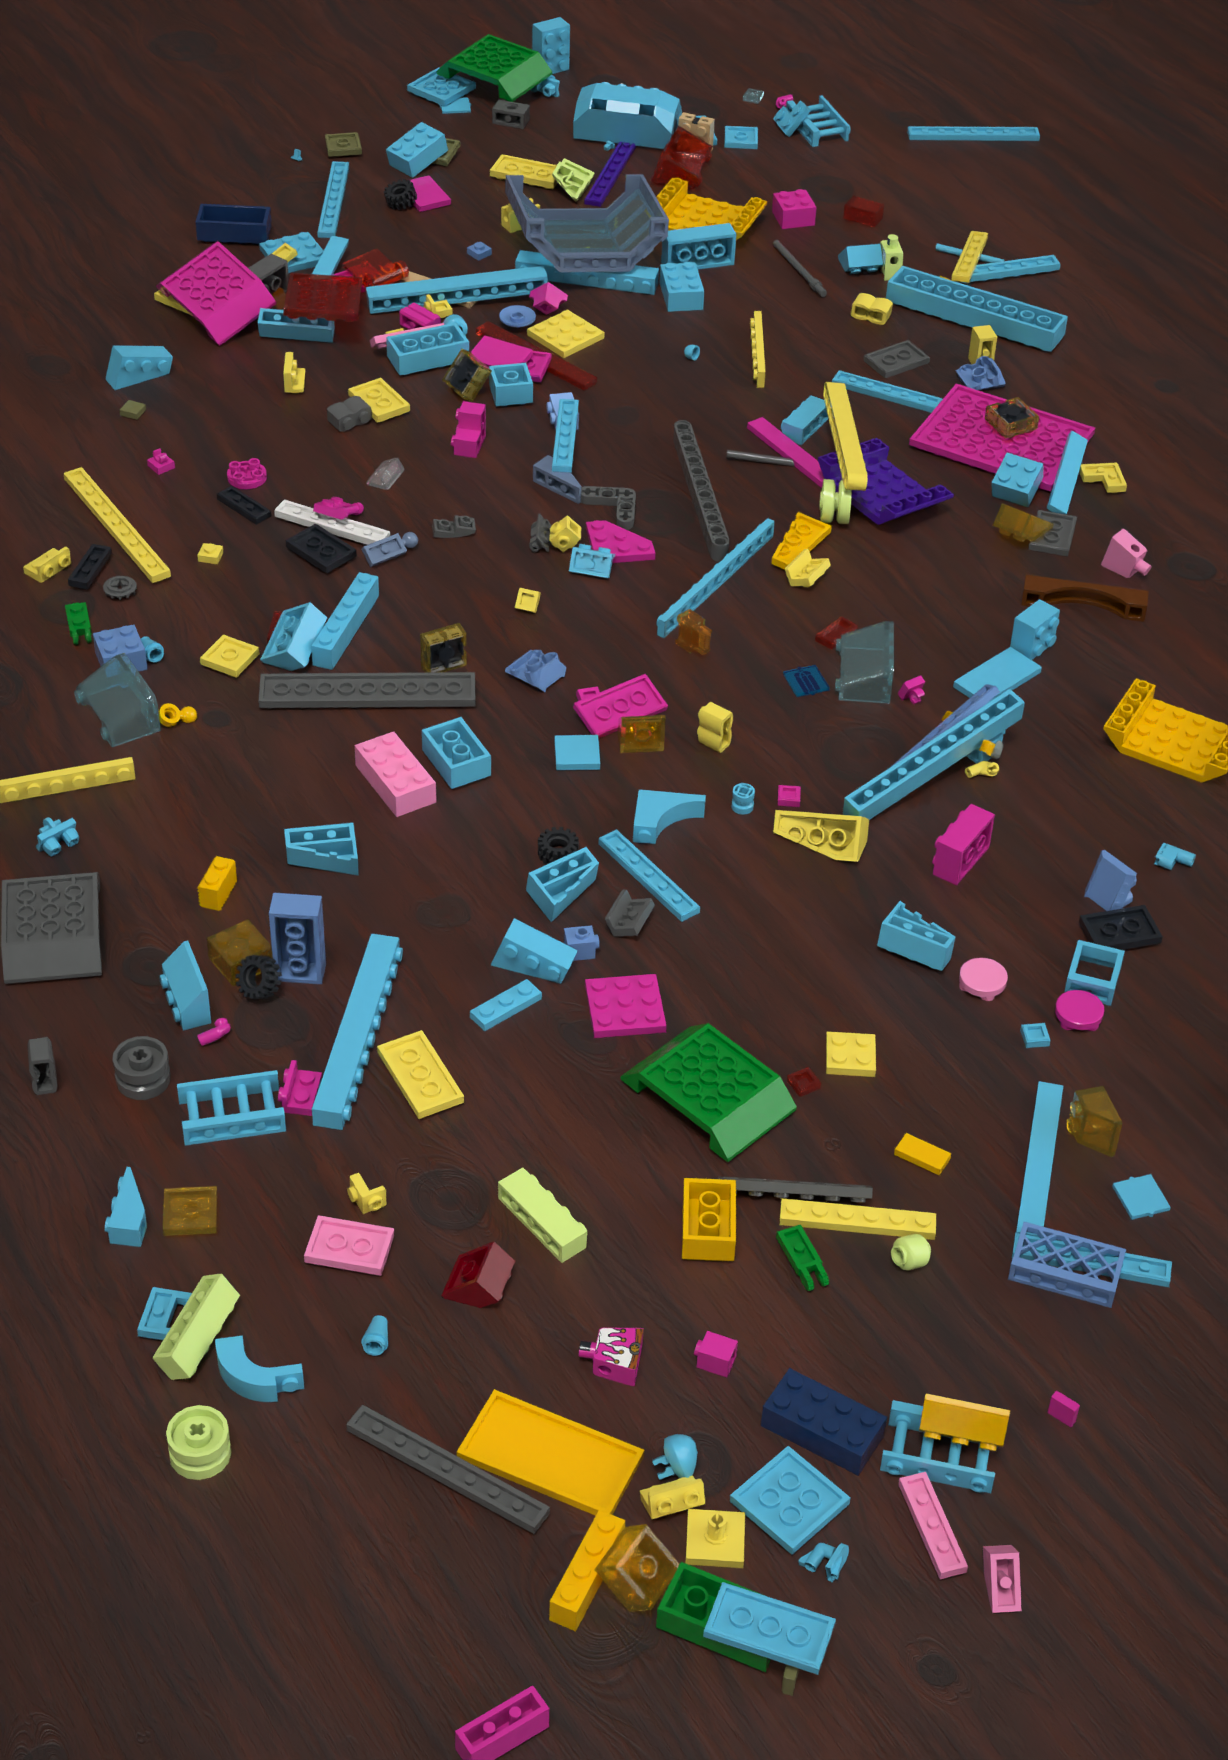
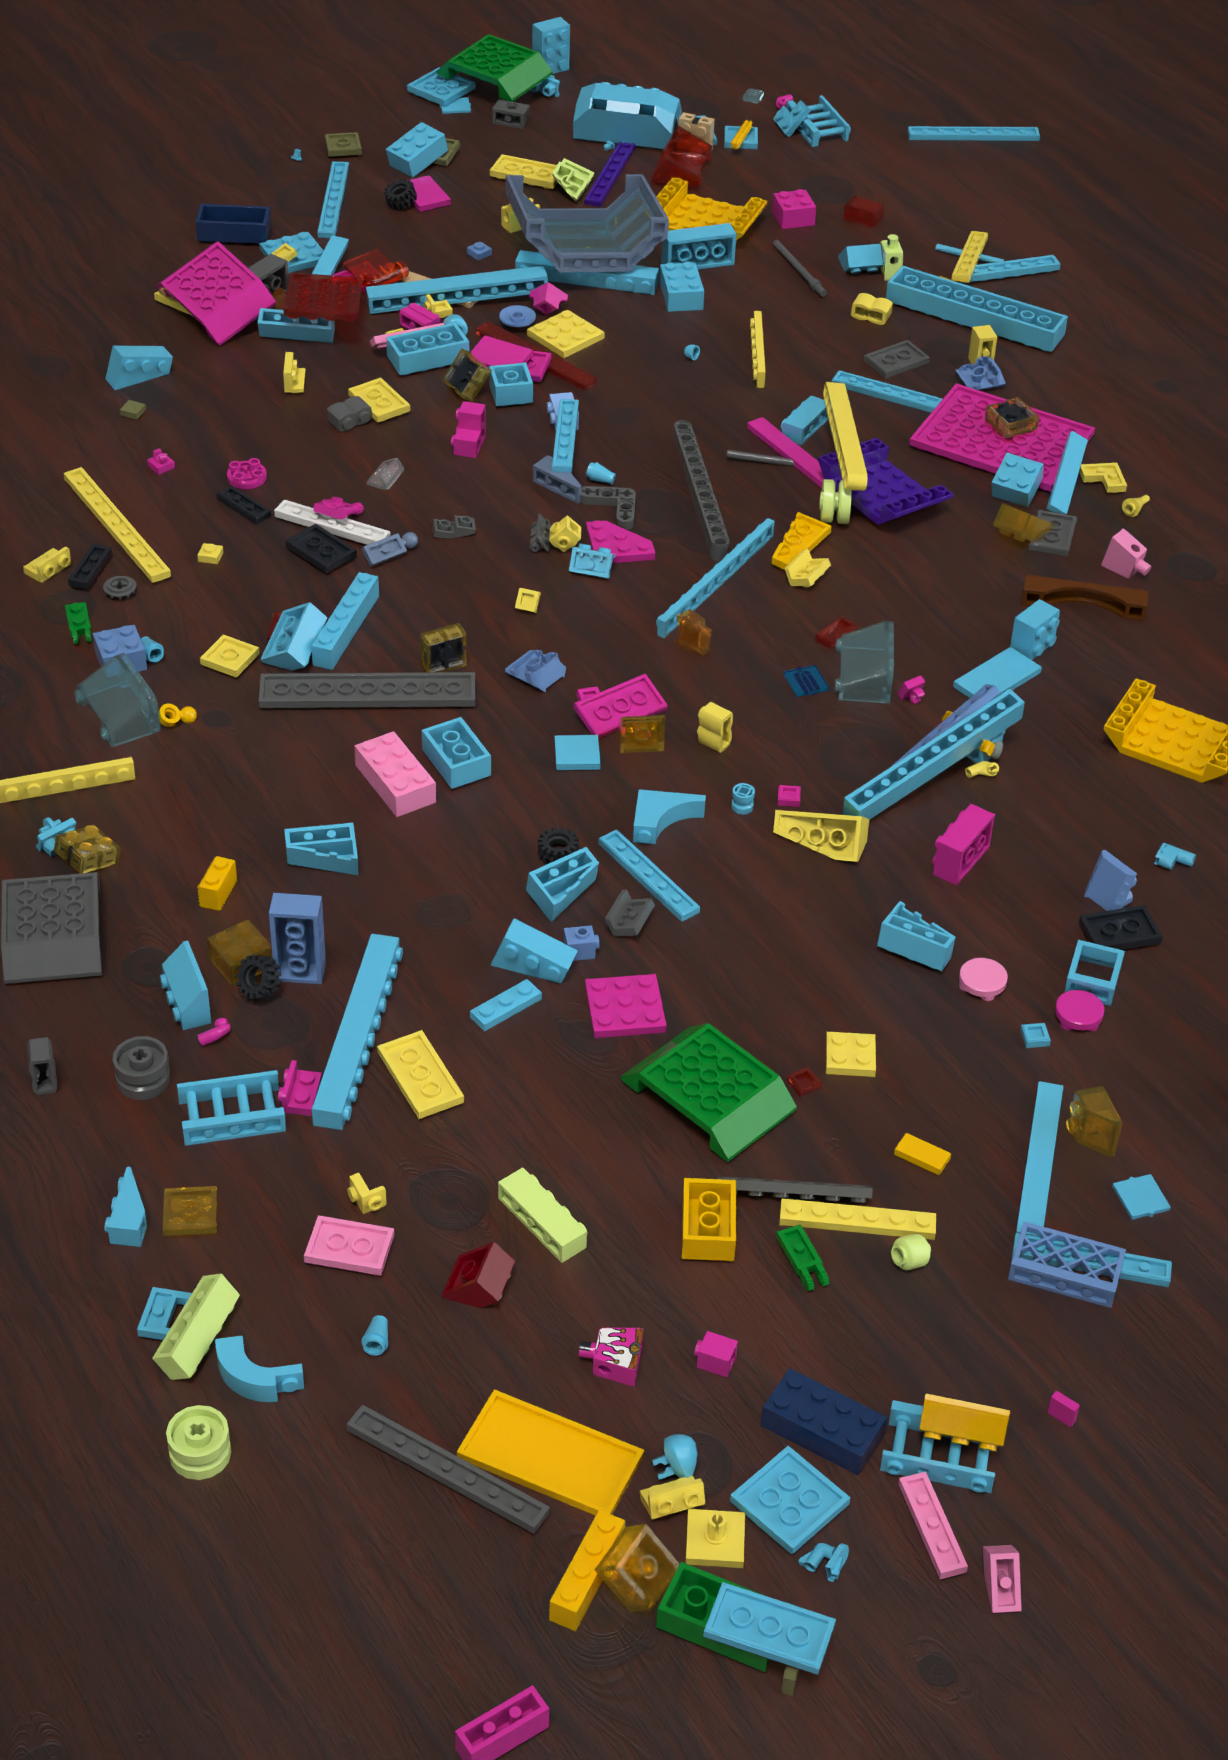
none -> clear yellow piece [54,825,121,874]
none -> medium azure cone [586,462,616,485]
none -> yellow axle [730,120,752,150]
none -> light yellow cone [1122,495,1150,517]

